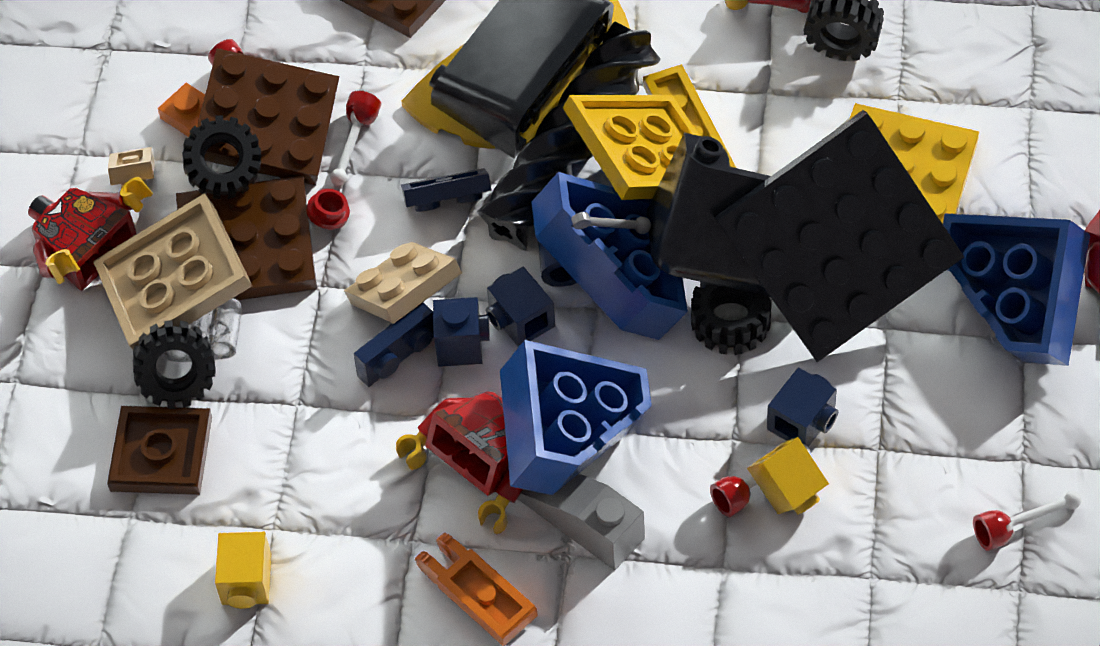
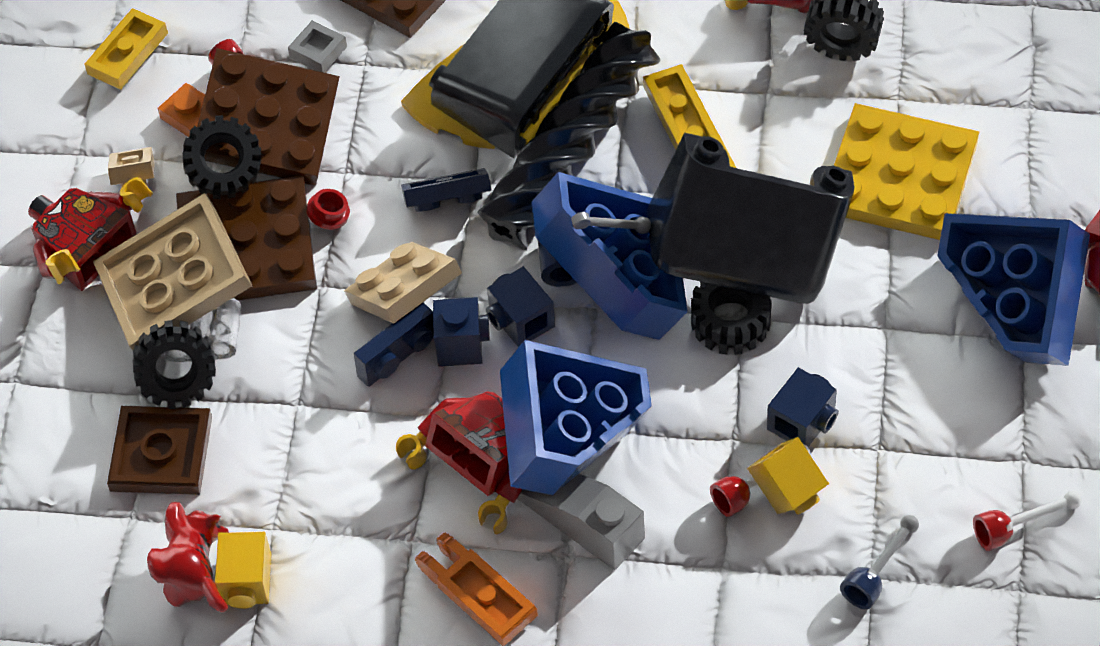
hinge [330,91,382,186] -> none
yellow plate [563,95,700,200] -> none
black plate [714,110,964,363] -> none
none -> yellow plate [84,8,168,90]
none -> red animal [147,502,229,613]
none -> light grey plate [288,20,347,73]
none -> dark blue hinge [840,515,919,609]

